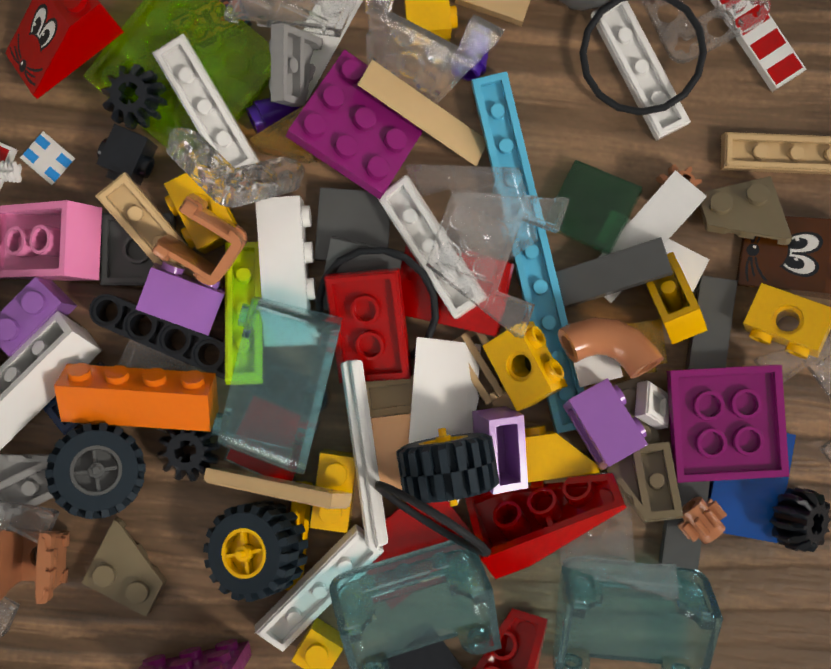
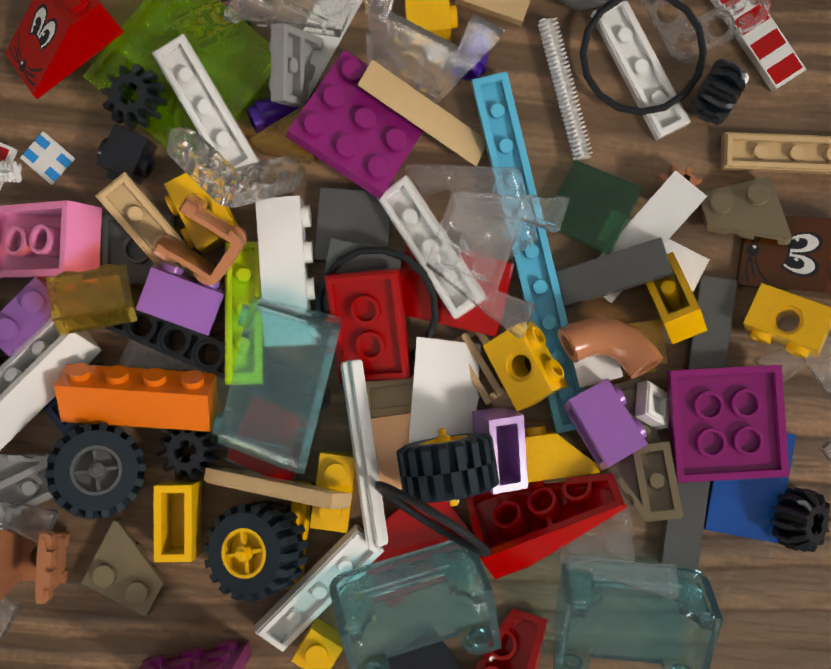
nougat gear [677,496,727,544] -> none
none -> clear yellow brick [46,264,138,335]
none -> yellow brick [154,480,202,562]
none -> white axle [537,17,593,161]
none -> black gear [691,59,749,125]

